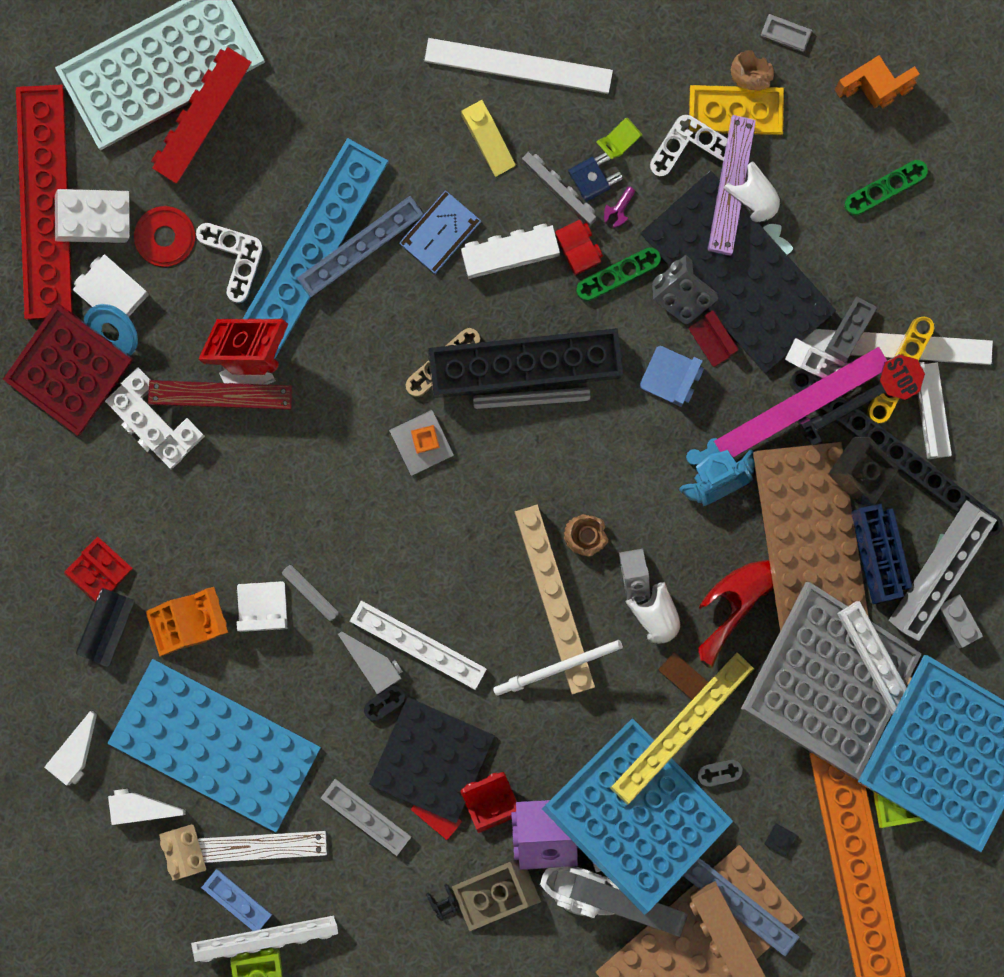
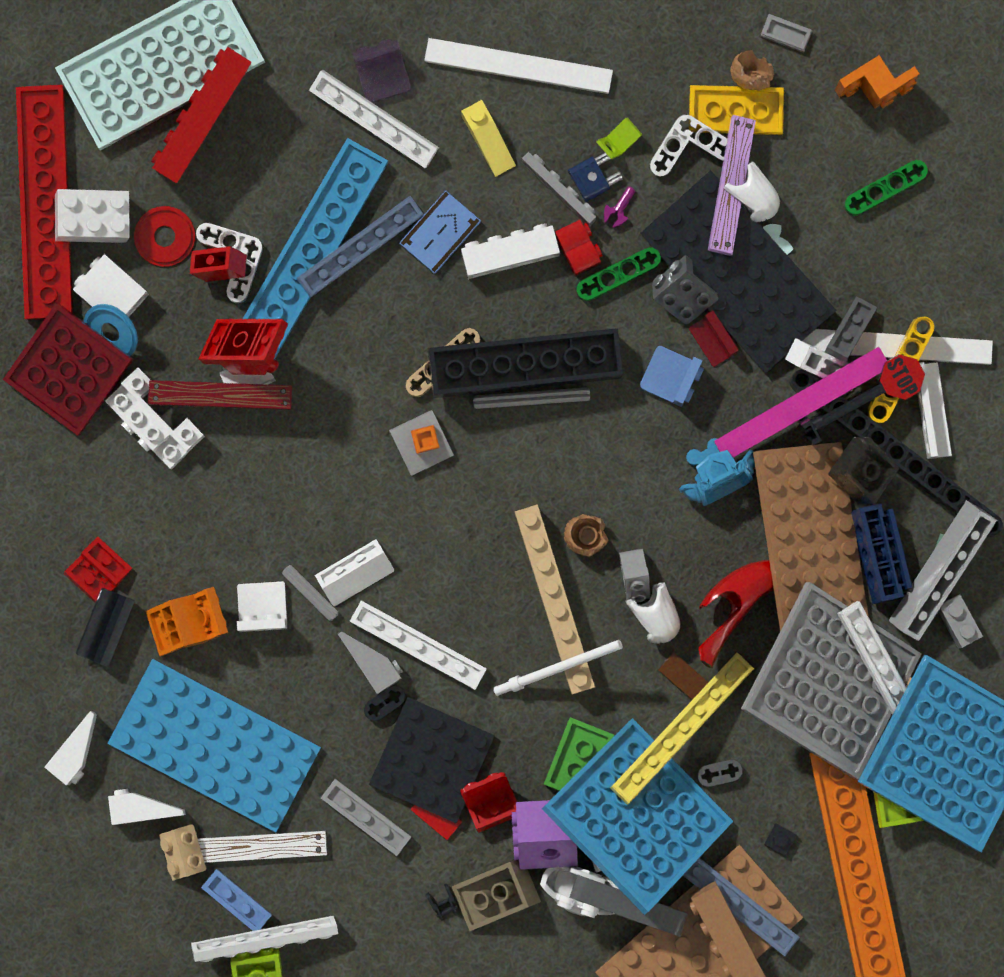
none -> red brick [190,246,247,282]
none -> white plate [309,70,439,168]
none -> white panel [315,539,394,606]
none -> clear purple bracket [352,39,411,103]
none -> bright green plate [544,717,614,791]

